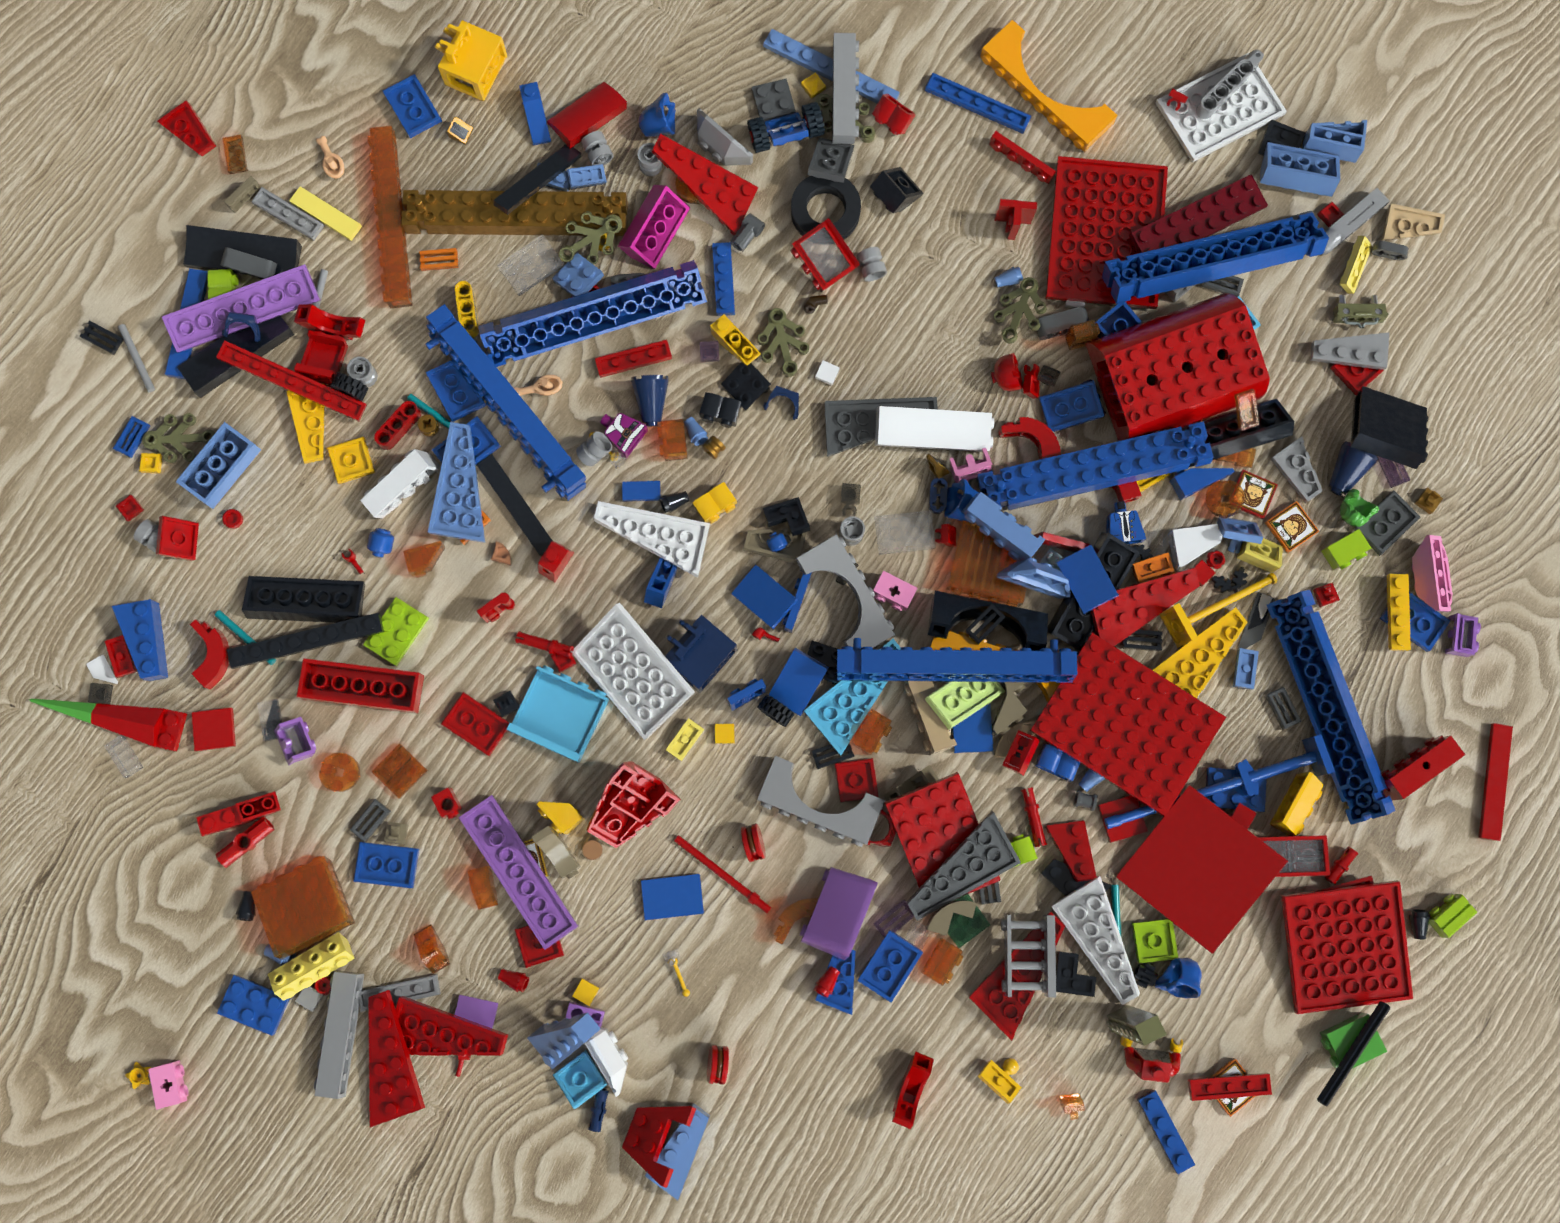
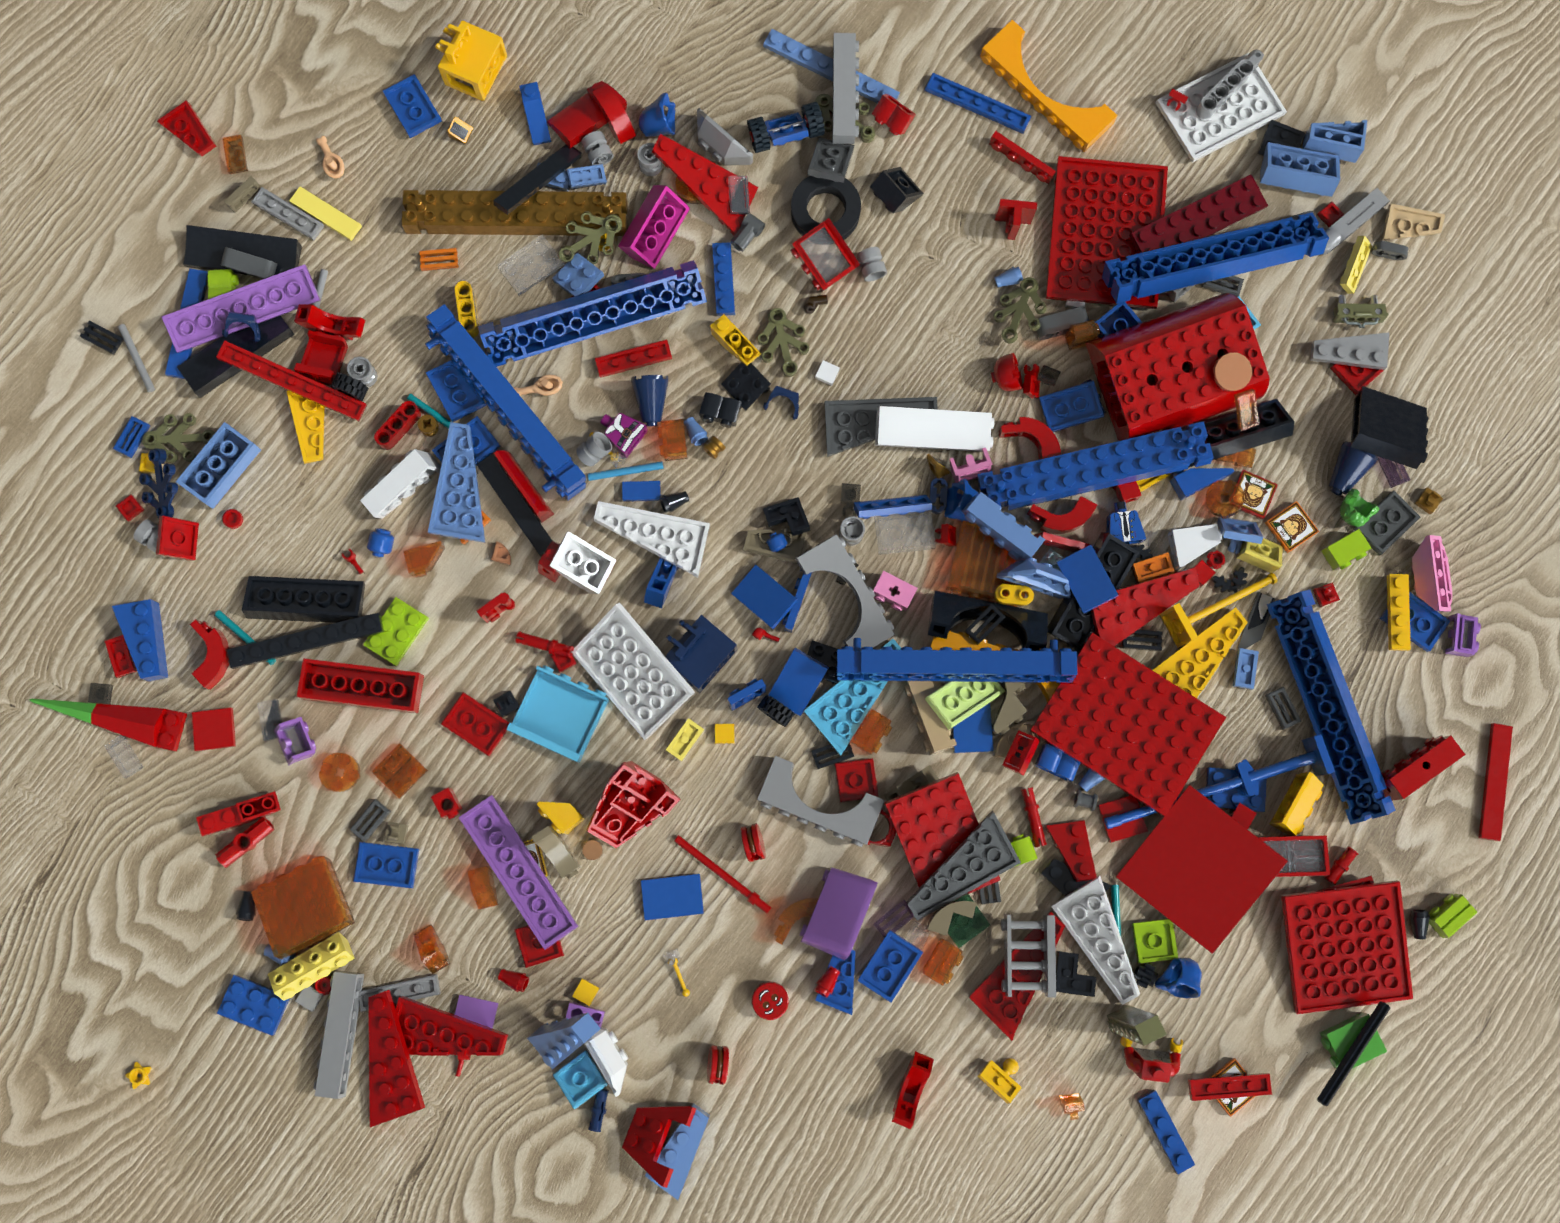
white sticker [86,655,118,684] -> none
bright pink brick [148,1060,188,1110] -> none
yellow tile [327,437,375,484] -> none
clear orange brick [367,125,413,309] -> none
yellow brick [692,482,737,524] -> none
clear purple tile [700,341,720,362] -> none
dark grey plate [752,78,796,121] -> none
yellow tile [801,72,826,99] -> none
light grey wing [1271,436,1322,504] -> none
none -> dark blue plant [139,448,178,519]
none -> red slope [494,450,554,522]
none -> white slope [549,532,616,594]
none -> red arch [587,81,636,145]
none -> dark azure bar [588,461,664,481]
none -> clear tile [728,176,750,214]
none -> red head [752,981,789,1020]
none -> blue plate [854,495,932,519]
none -> yellow plate [994,584,1034,606]
none -> red arch [1027,496,1097,534]
none -> nougat tile [1213,353,1252,391]

